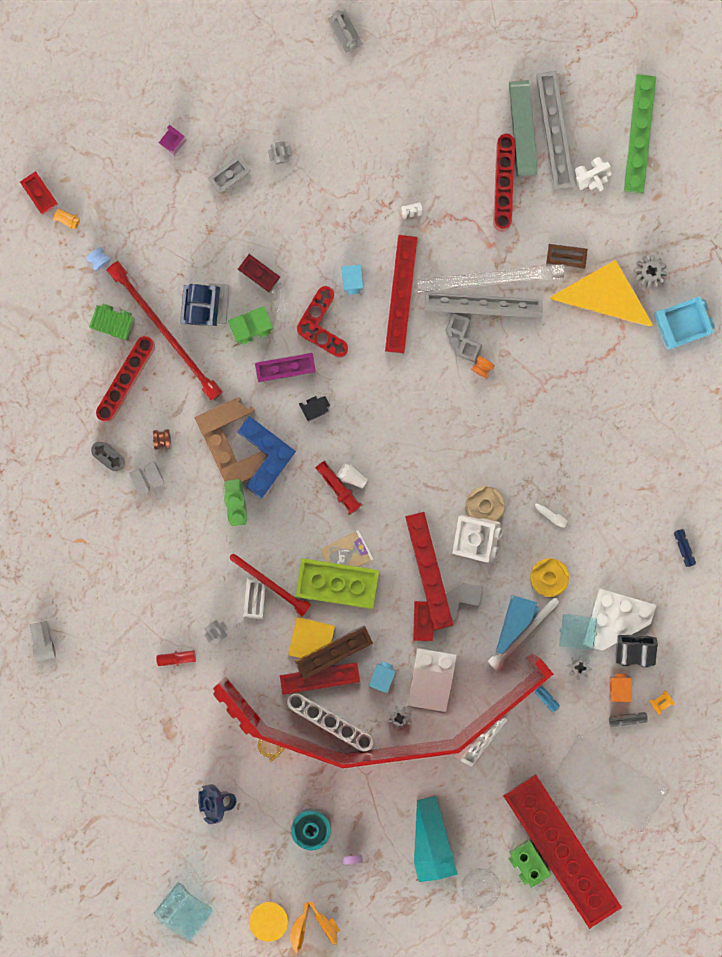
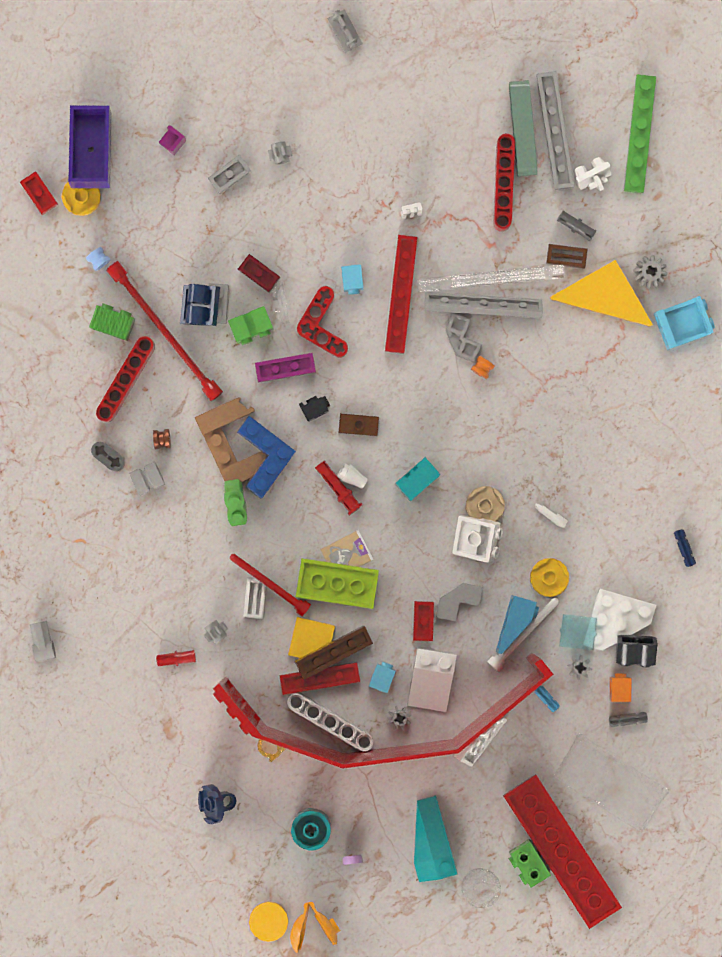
light orange pin [54,208,80,229] -> none
clear light blue bracket [154,882,213,941] -> none
red plate [405,512,454,631] -> none
light orange bush [649,690,675,715] -> none
none -> yellow tile [61,182,101,216]
none -> dark purple piece [68,105,112,188]
none -> reddish brown plate [338,413,379,436]
none -> teal piece [395,457,441,501]
none -> dark grey pin [557,210,597,241]

